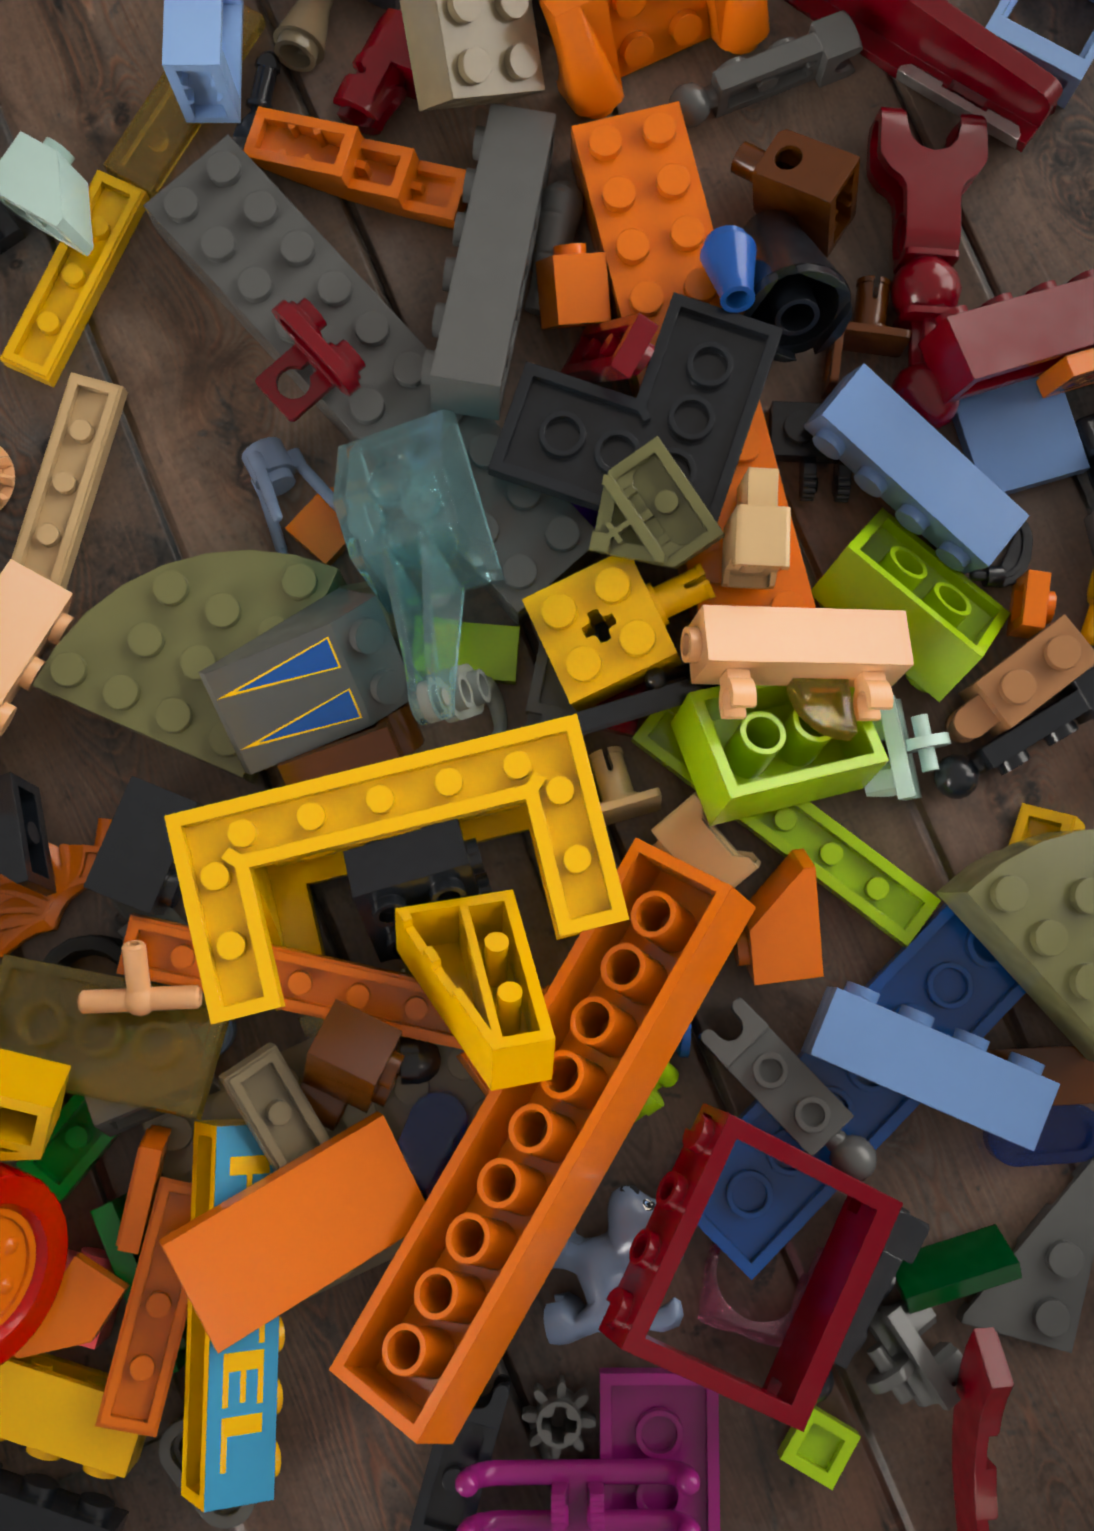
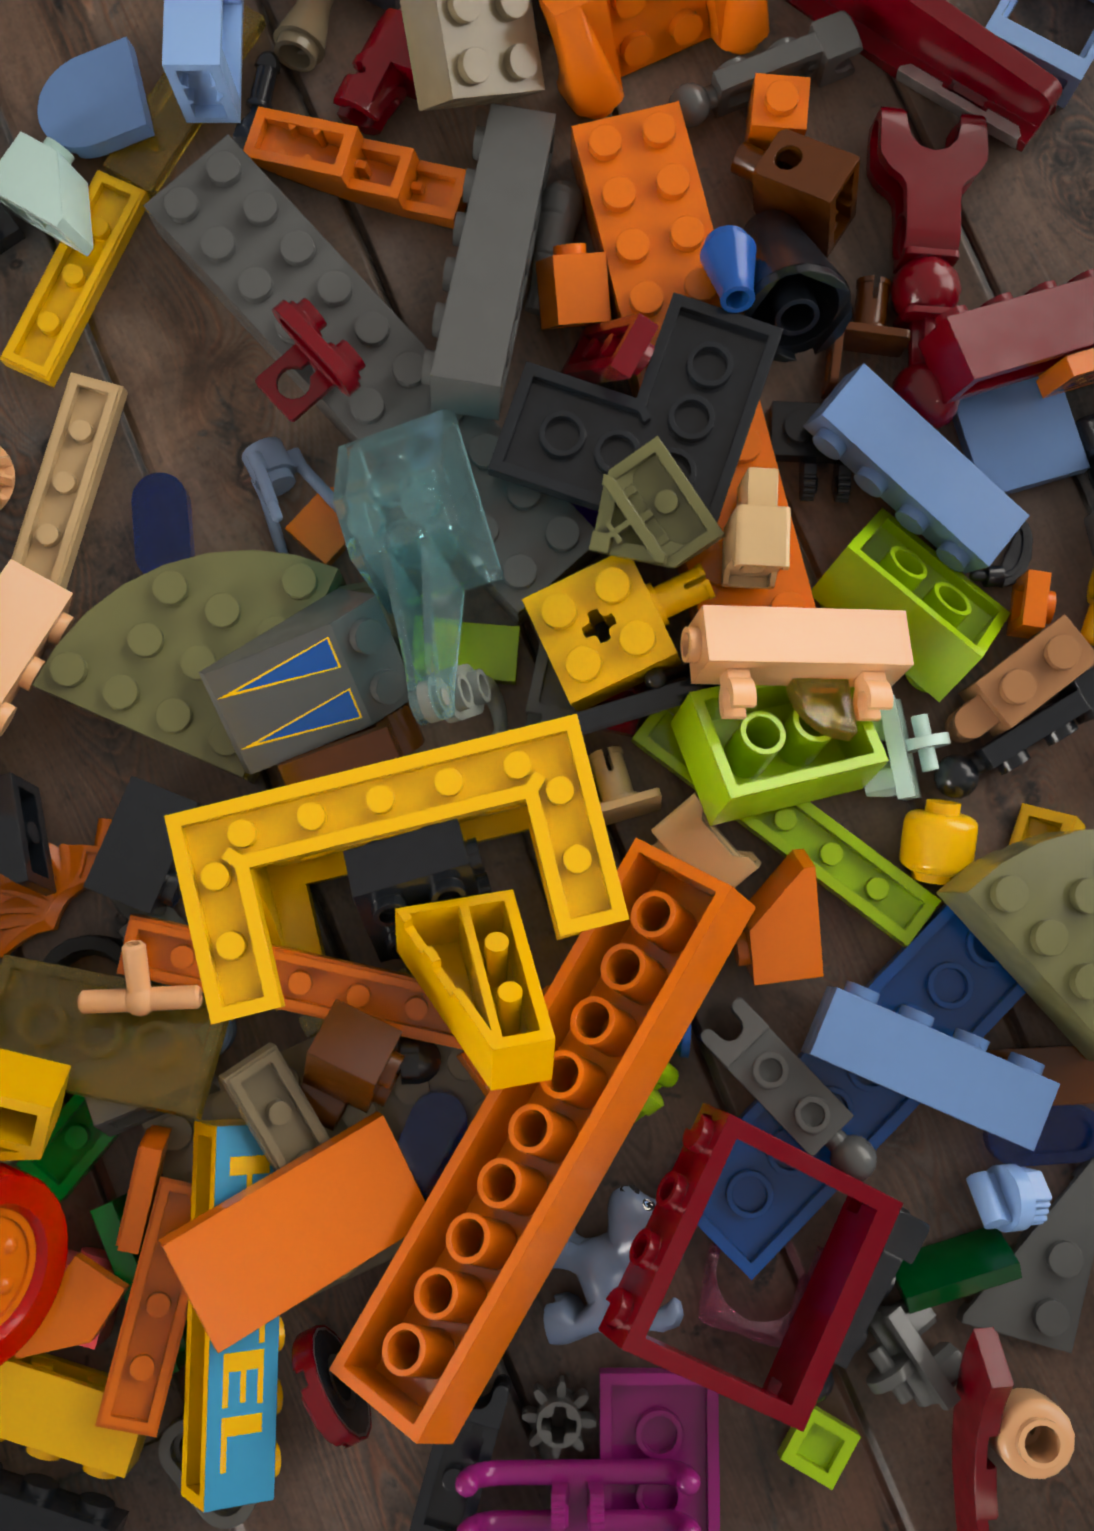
none -> medium blue tile [37,37,155,159]
none -> clear blue tile [131,473,195,574]
none -> tile [292,1325,372,1449]
none -> orange brick [745,73,811,151]
none -> yellow head [899,799,978,885]
none -> light blue piece [966,1163,1052,1233]
none -> light nougat head [989,1388,1075,1479]

